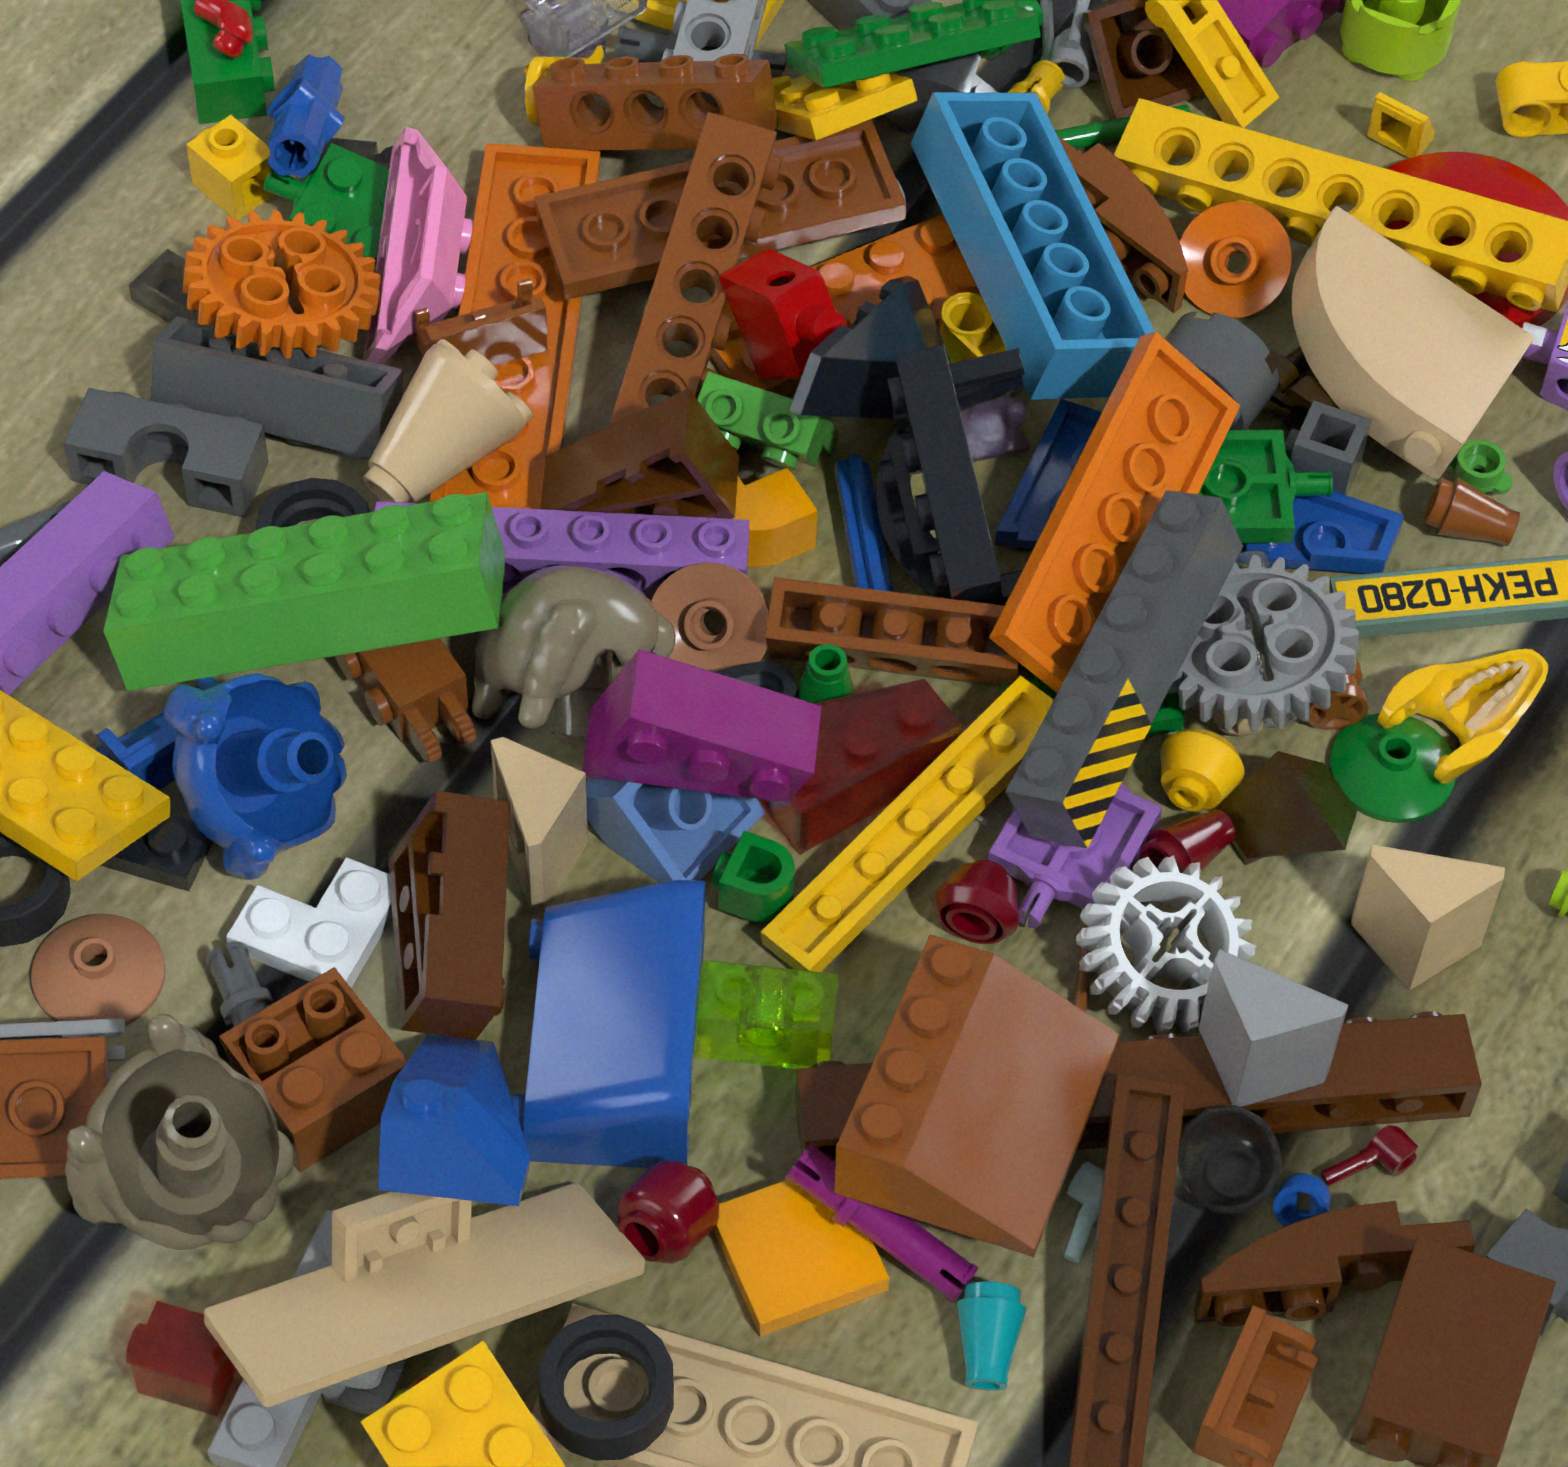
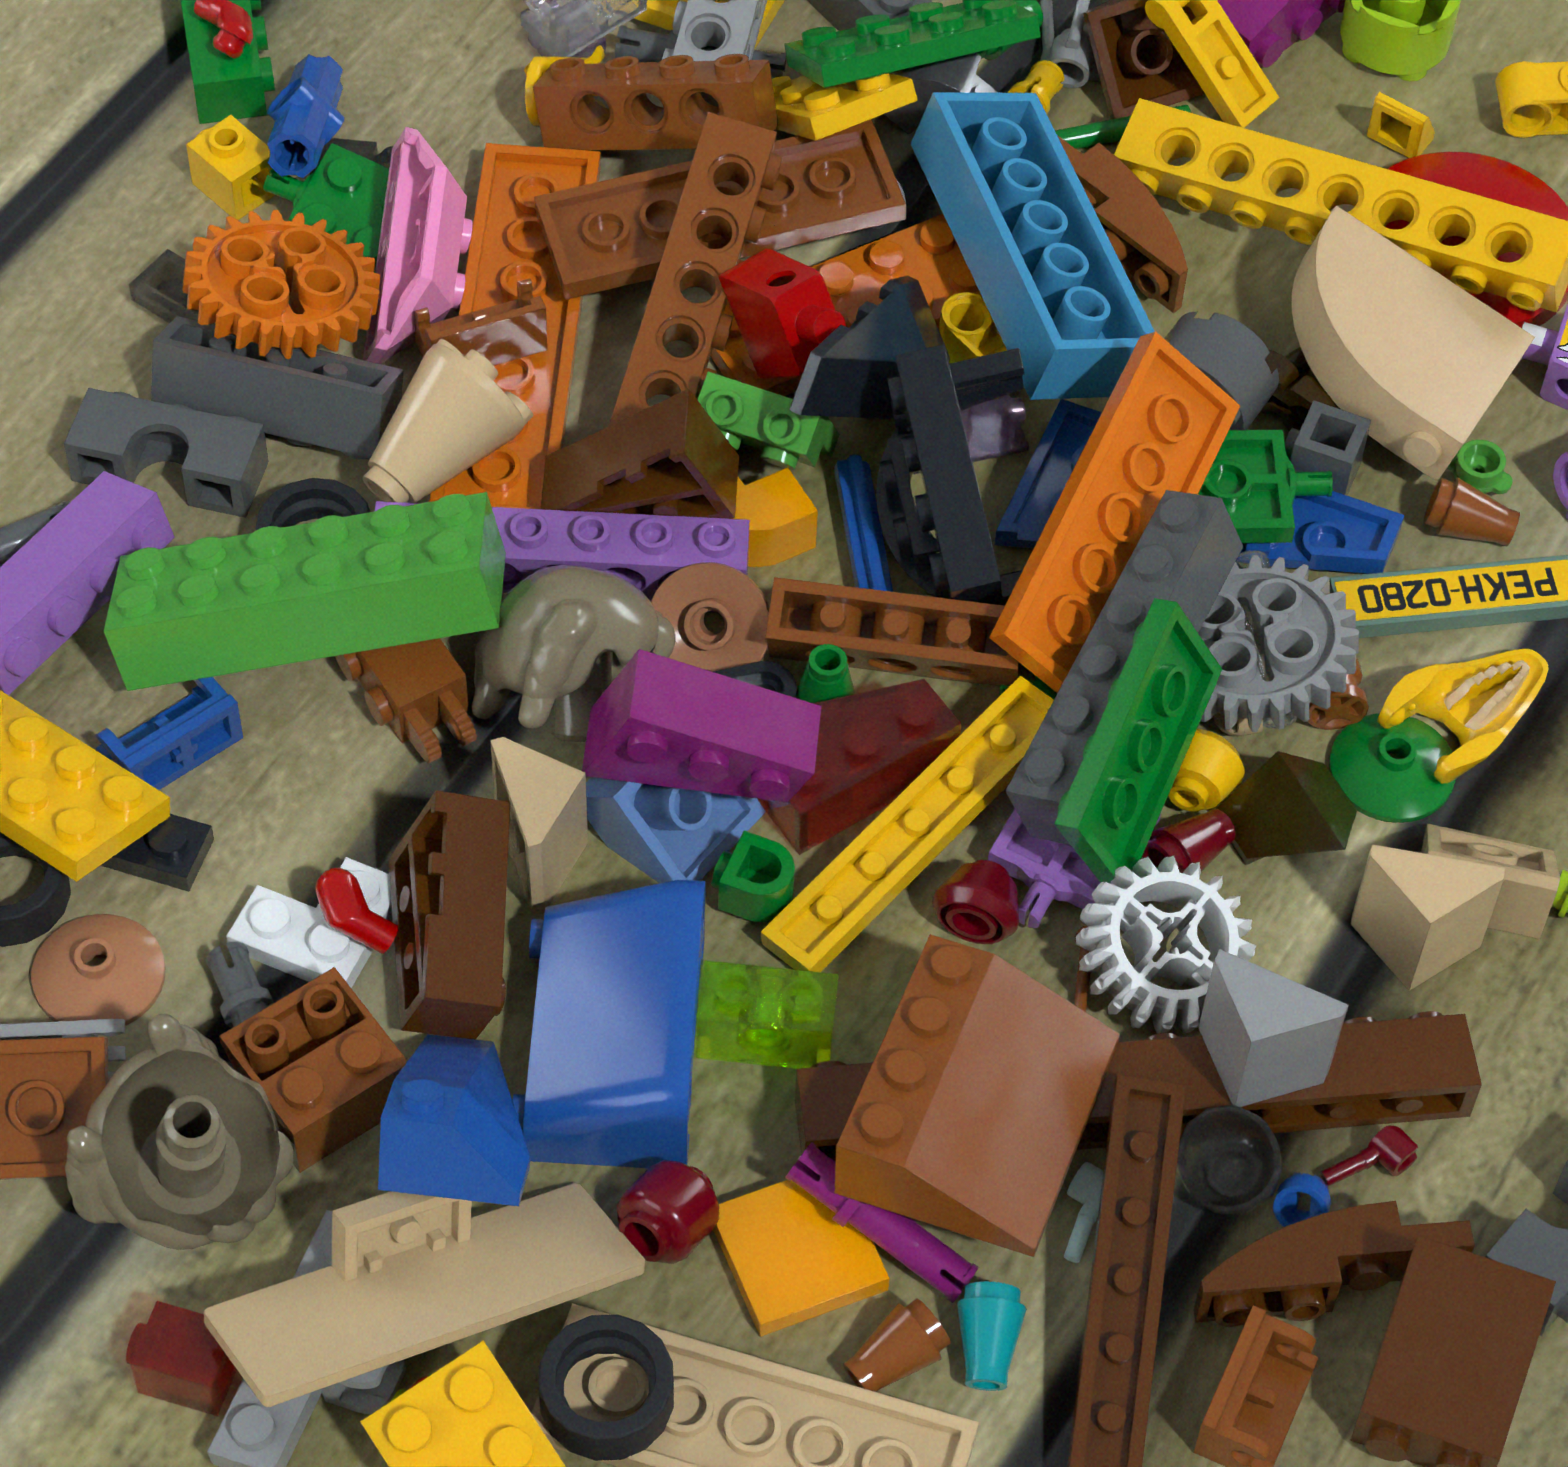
blue piece [164,673,347,880] -> none
orange dish [1179,201,1293,319] -> none
none -> red arm [315,867,398,954]
none -> dark orange cone [843,1298,951,1392]
none -> green plate [1055,598,1223,884]
none -> tan slope [1421,824,1560,939]

